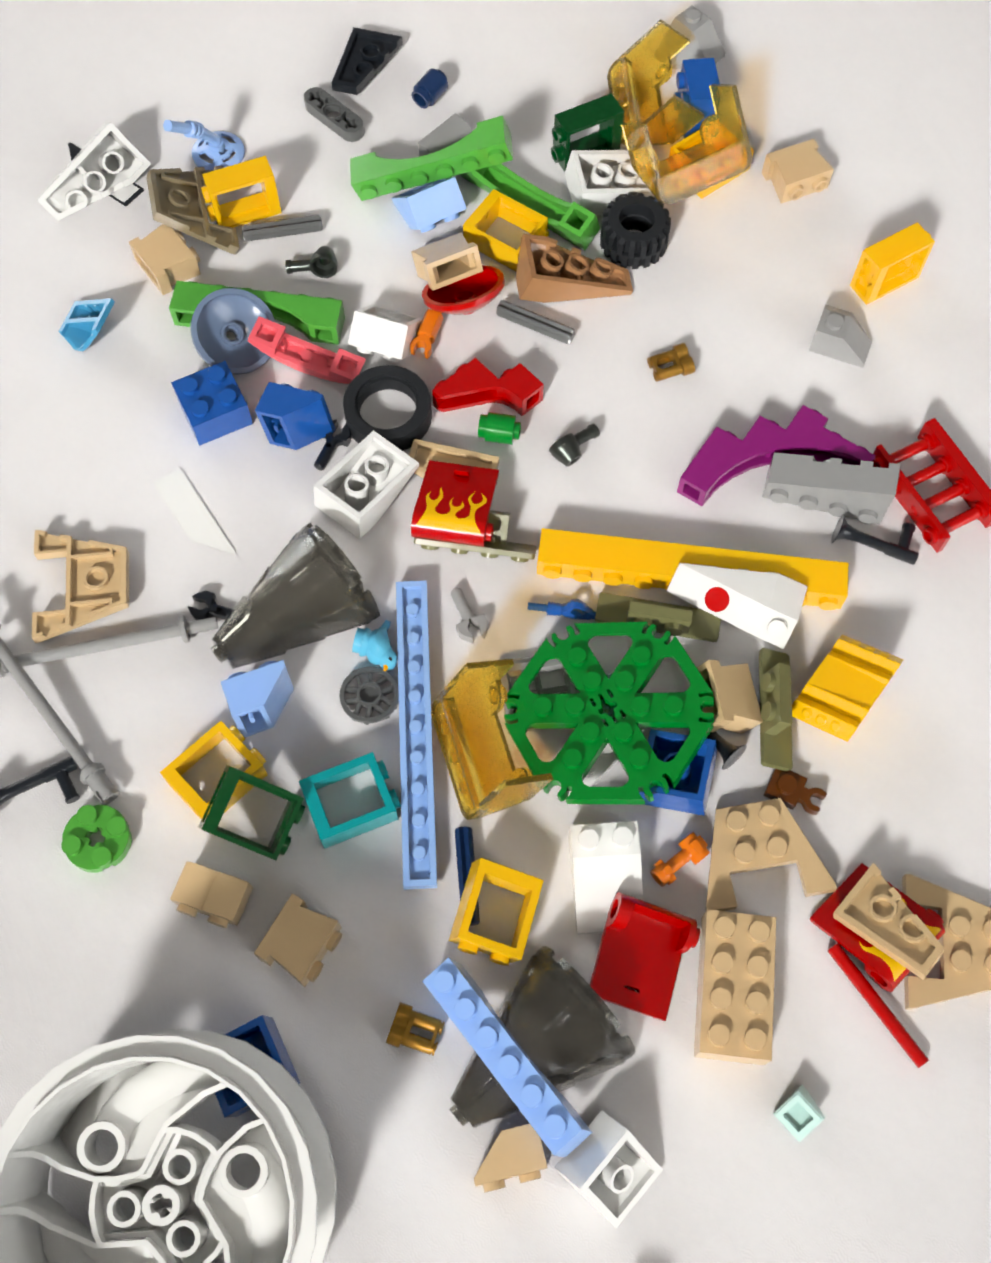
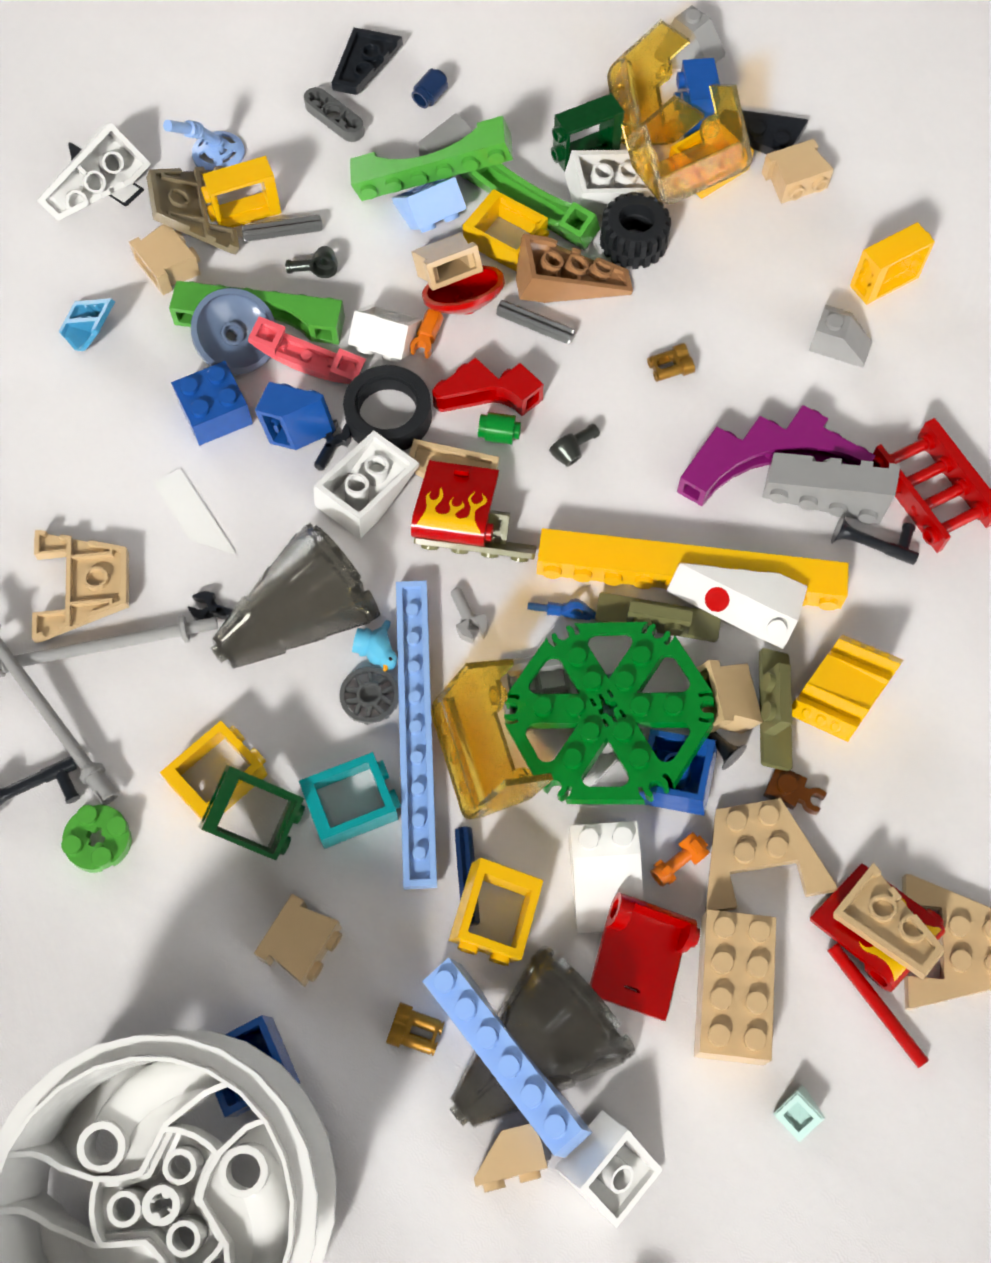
tan brick [170,861,253,928] -> none
light blue slope [221,660,294,738] -> none
none -> black wing [720,108,808,154]

